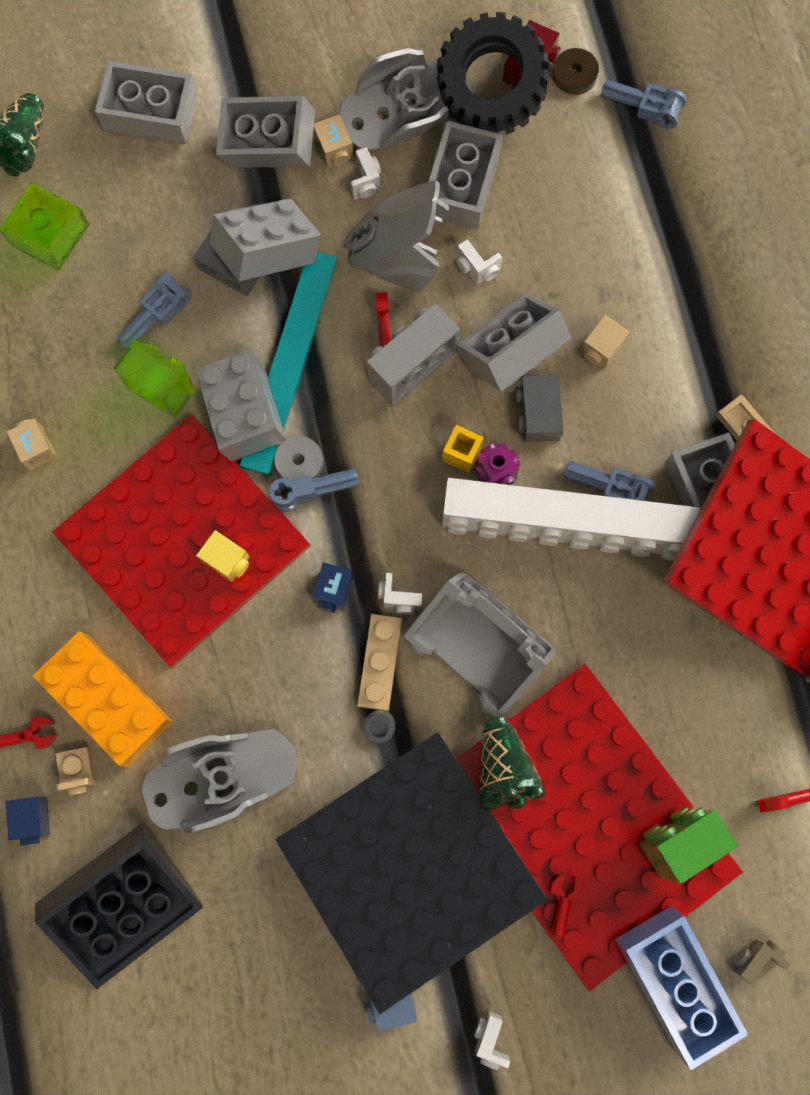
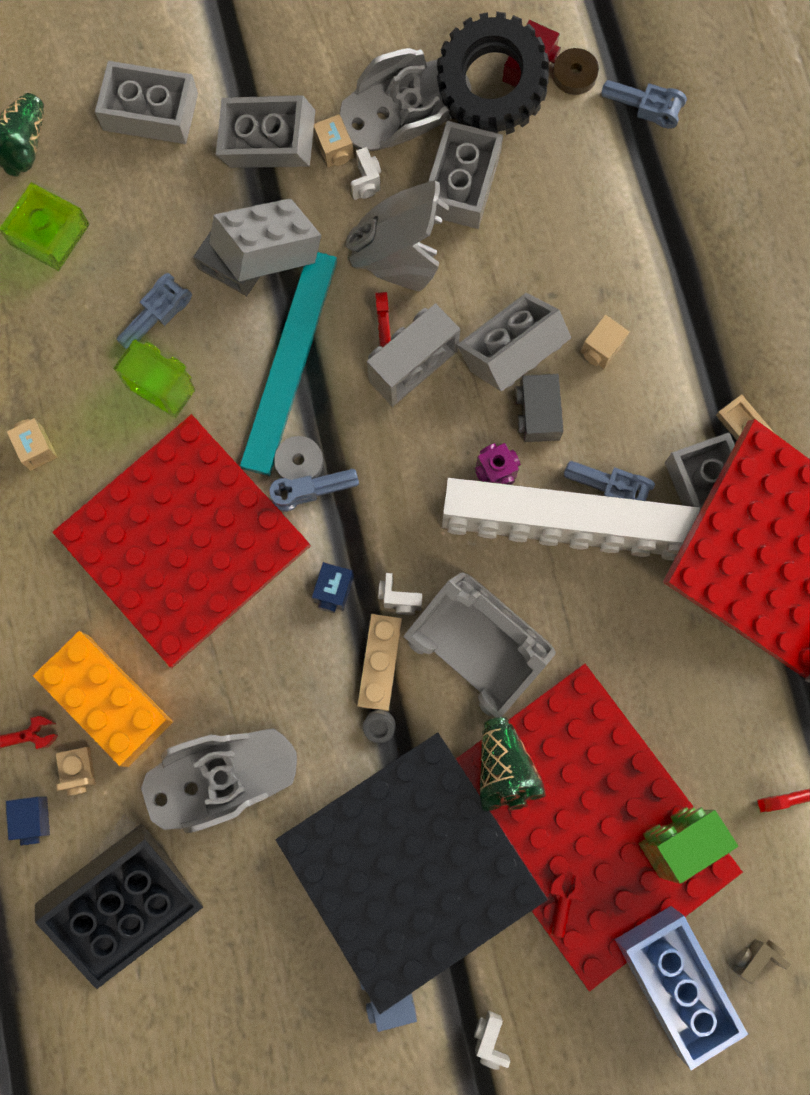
light grey brick [196,348,287,461] -> none
light yellow brick [196,530,249,582] -> none
yellow brick [442,425,484,474] -> none
white bracket [456,239,502,285] -> none

